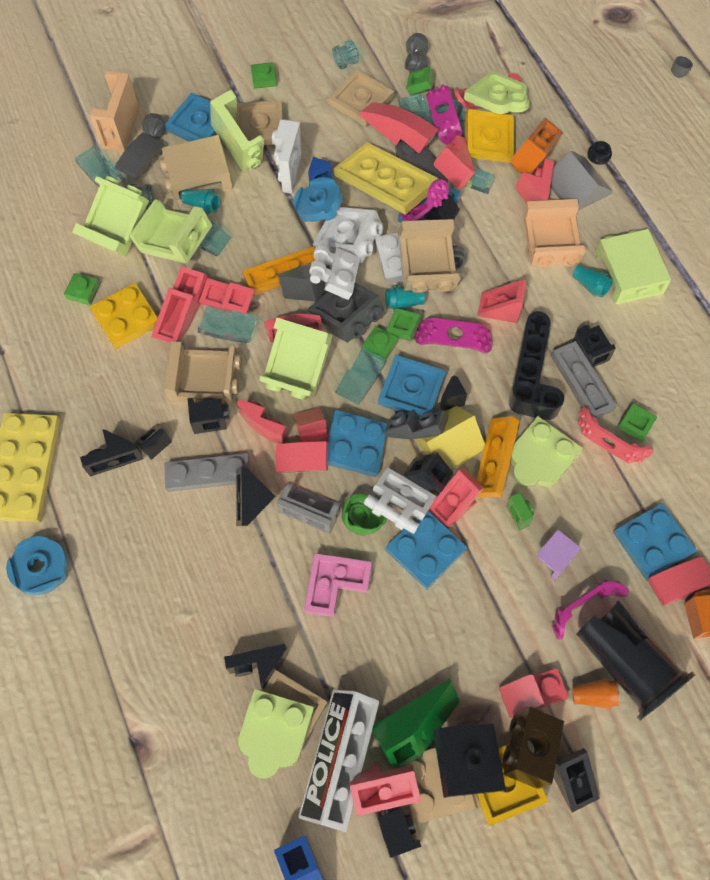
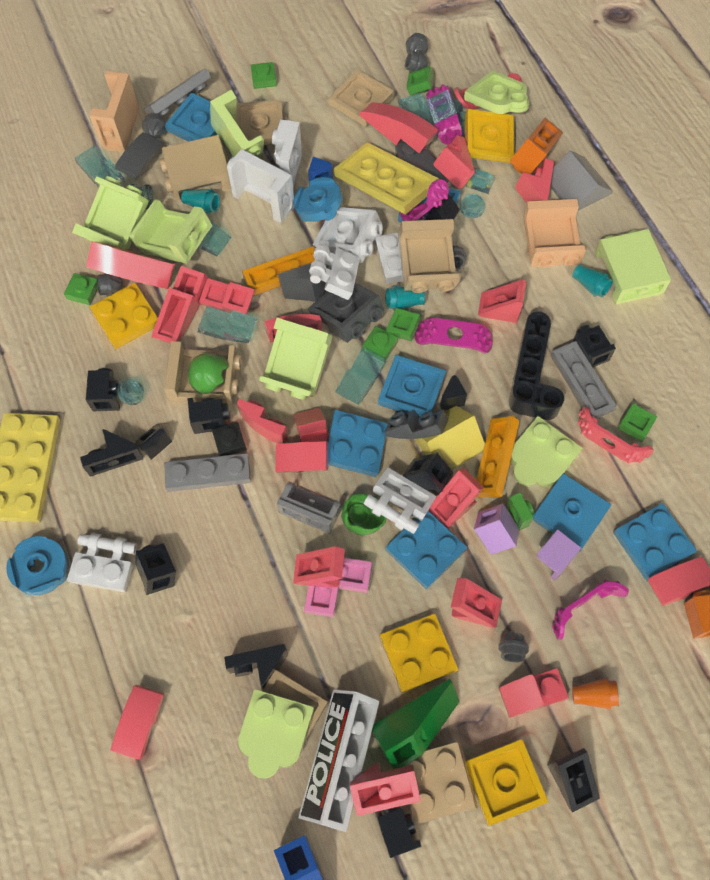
black slope [236,468,276,526] -> none
clear light blue wheel [332,40,359,70] -> none
black plate [433,724,506,798] -> none
dark brown brick [503,707,564,789] -> none
black piece [576,600,696,721] -> none
black plate [587,141,612,165] -> none
dark grey hinge [671,56,693,78] -> none
none -> white plate [67,533,137,593]
none -> black brick [85,368,120,412]
none -> coral slope [86,242,175,289]
none -> dark grey plate [97,273,123,297]
none -> coral slope [111,685,164,760]
none -> clear light blue plate [117,379,144,405]
none -> black brick [135,543,176,595]
none -> light grey plate [144,69,211,116]
none -> bright green hair [188,352,229,394]
none -> pearl dark grey plate [212,422,247,456]
none -> white panel [227,149,294,224]
none -> coral slope [293,546,345,588]
none -> yellow plate [380,614,458,694]
none -> clear light blue slope [426,90,457,123]
none -> coral slope [451,578,502,628]
none -> clear light blue plate [460,194,485,218]
none -> lavender panel [474,503,519,554]
none -> dark grey plate [498,631,529,662]
none -> dark azure plate [533,473,611,552]

